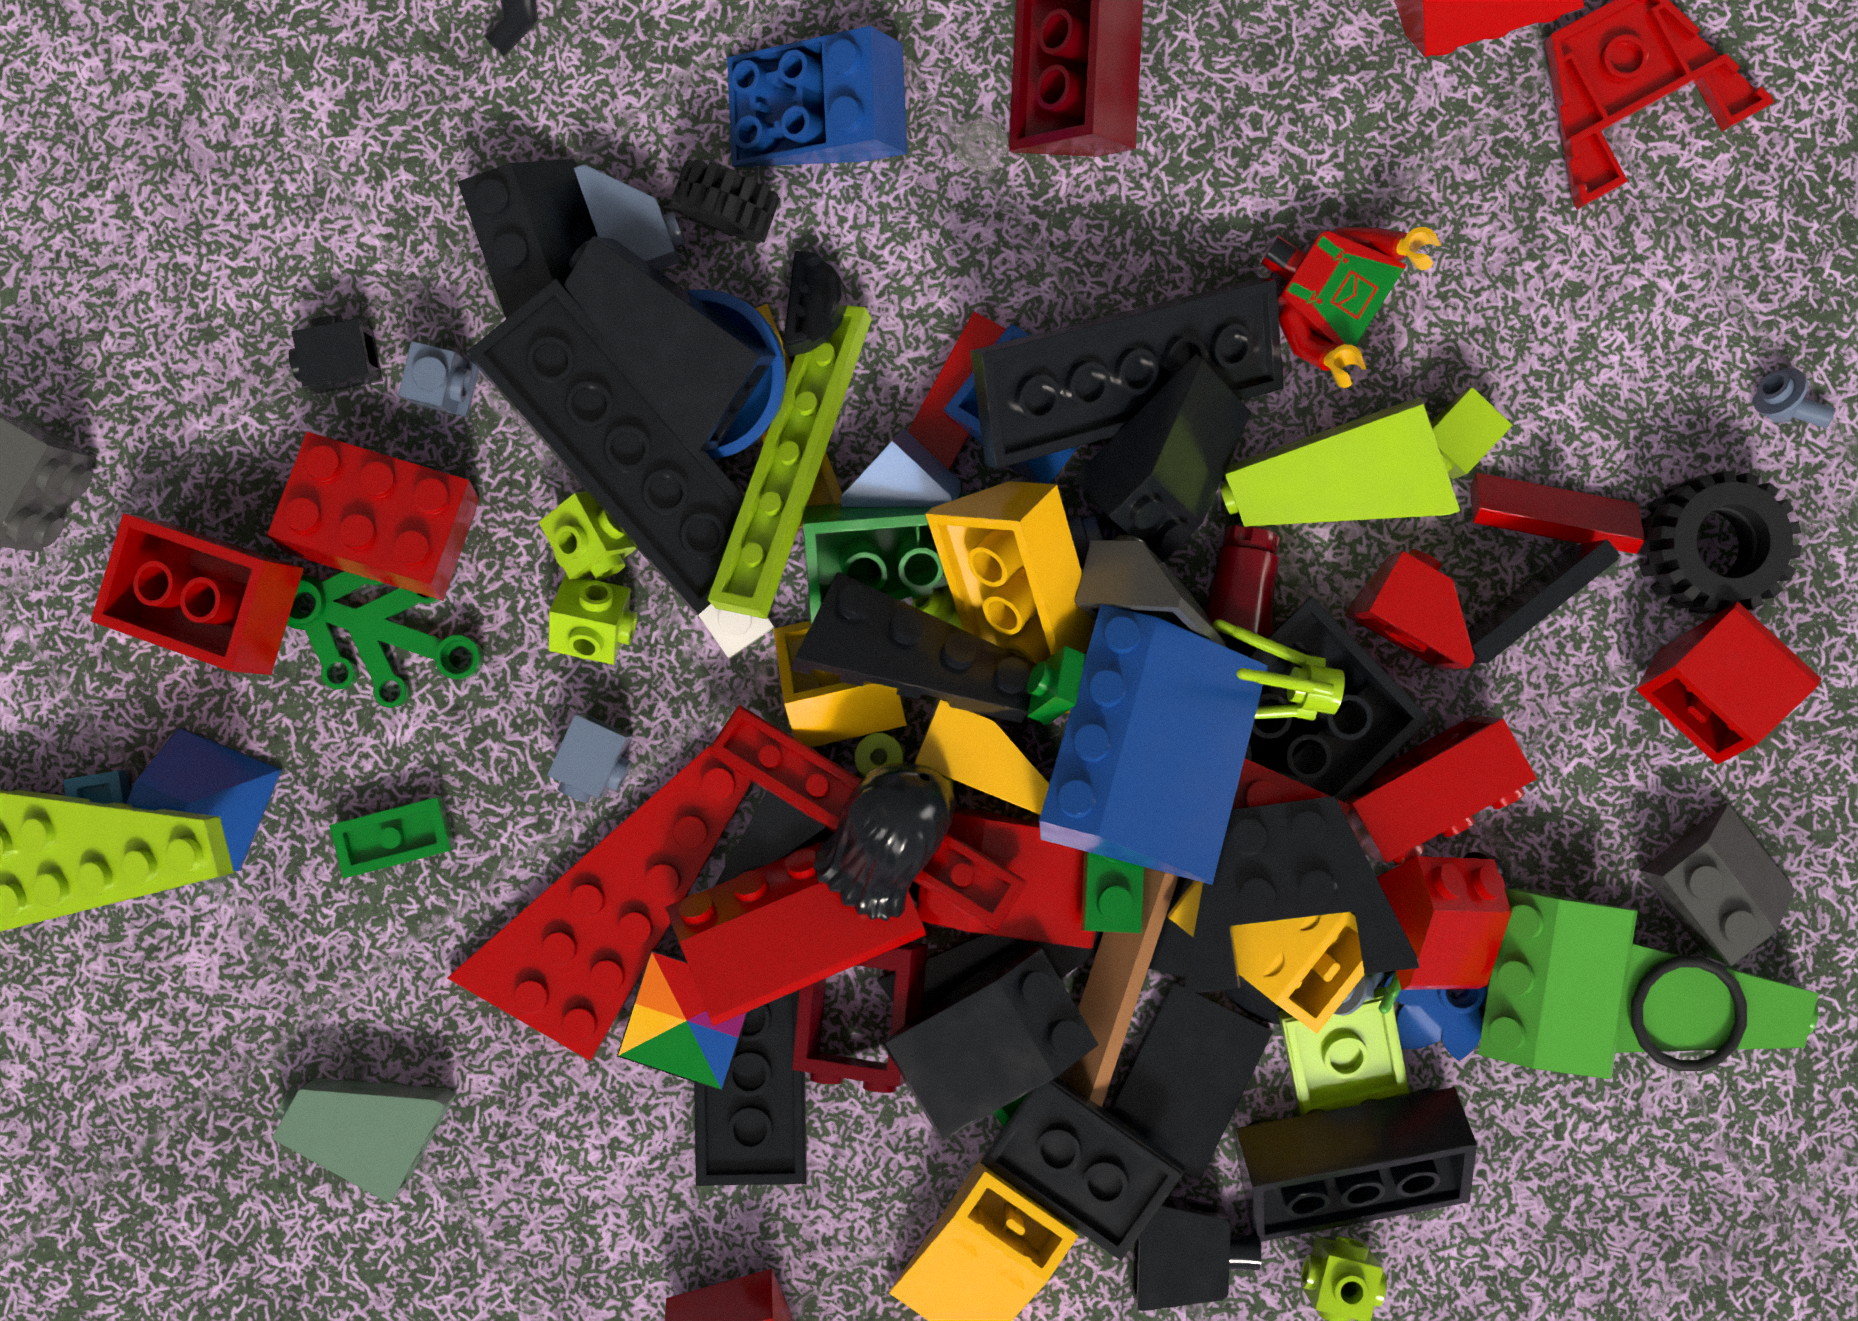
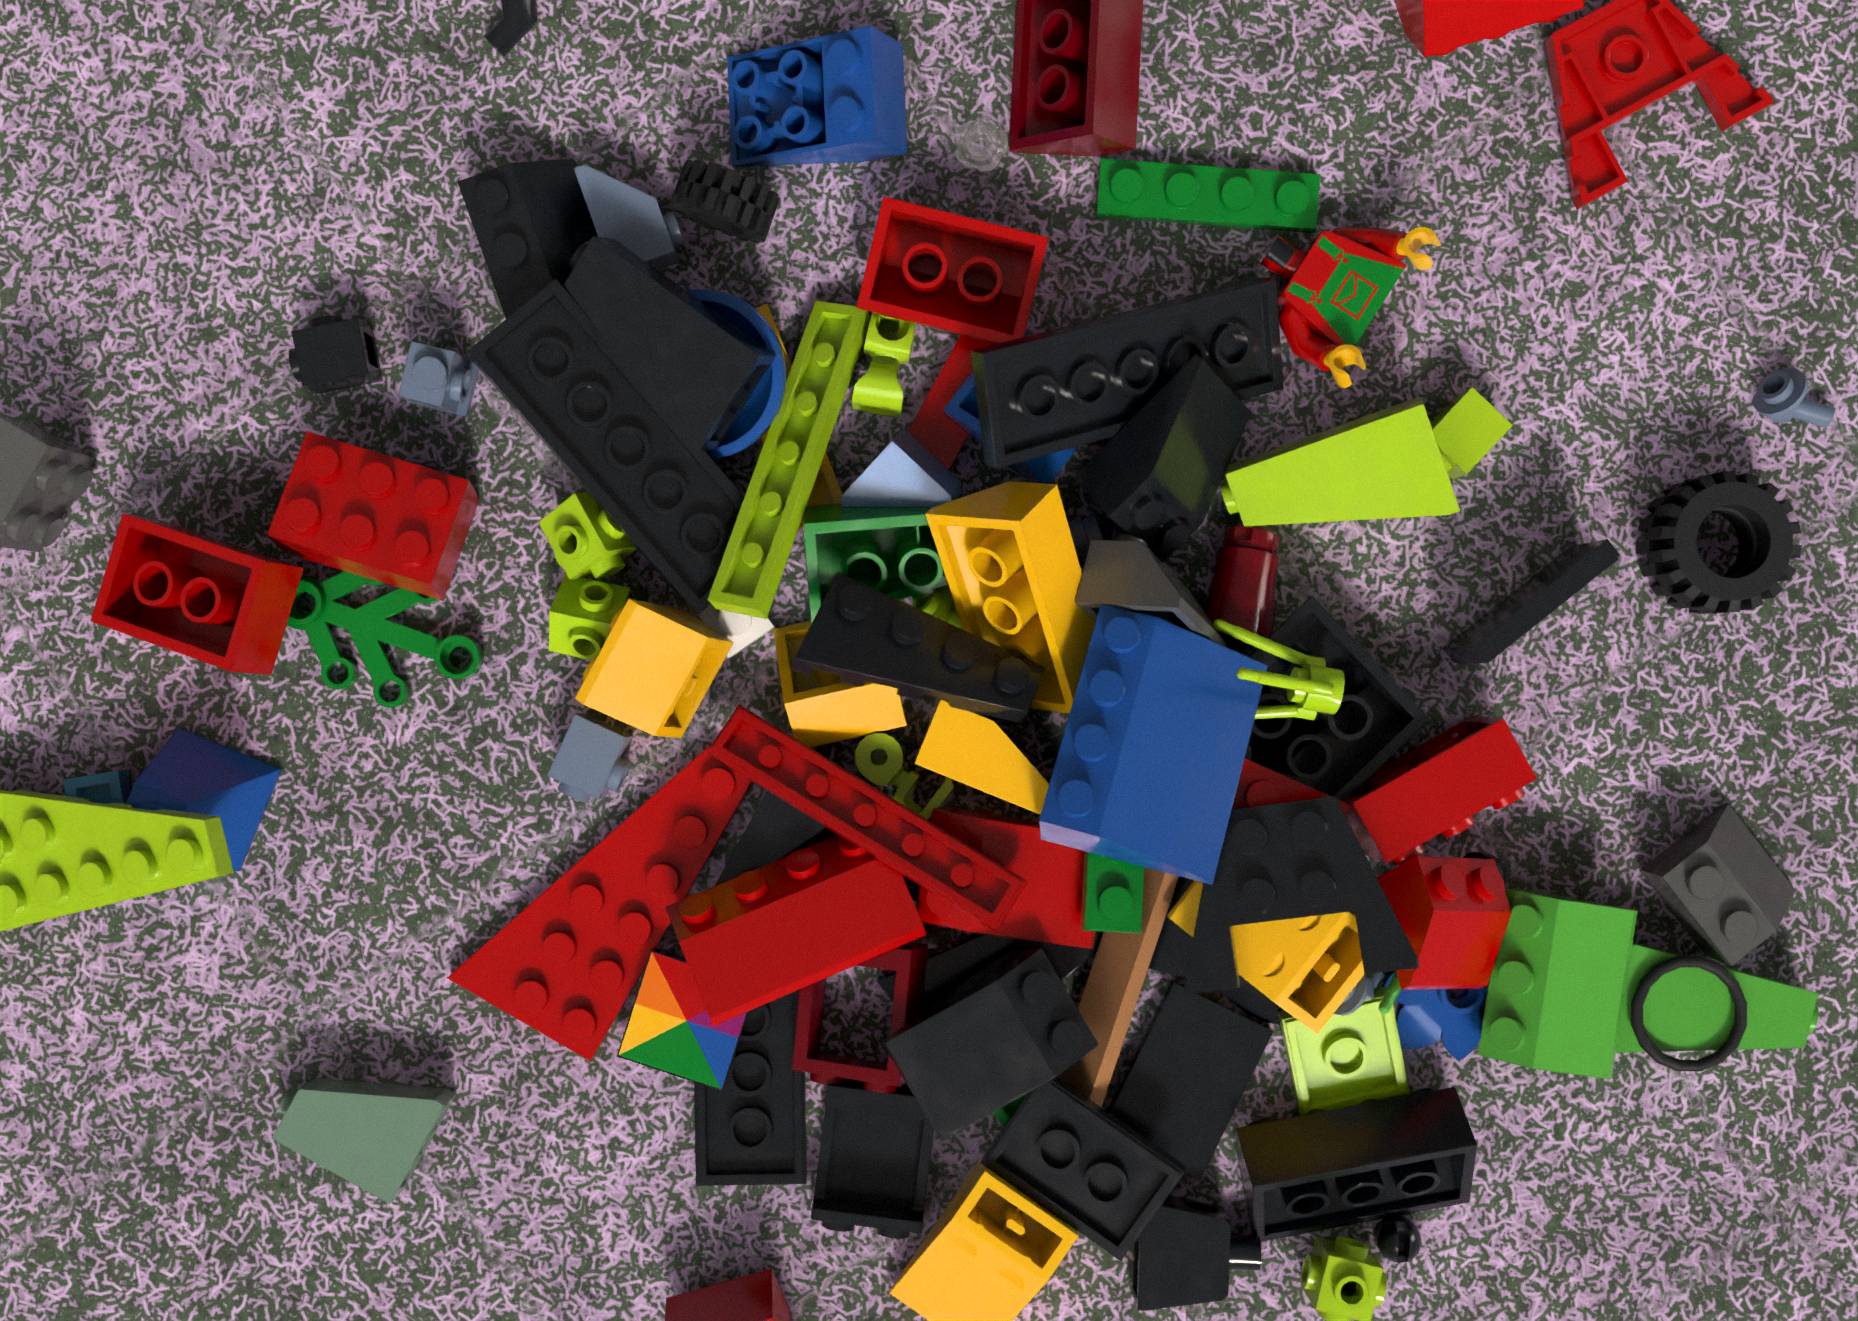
green plate [329,796,456,879] -> none
black tile [783,251,847,357] -> none
black piece [813,763,956,921] -> none
green plate [1027,645,1086,725] -> none
red slope [1344,549,1475,670] -> none
red tile [1470,472,1645,554] -> none
red slope [1635,601,1822,765] -> none
none -> yellow slope [575,599,734,738]
none -> black panel [811,1078,934,1239]
none -> lime leg [852,313,917,418]
none -> red slope [856,196,1049,344]
none -> green plate [1095,158,1320,233]
none -> black hinge [1374,1215,1422,1263]

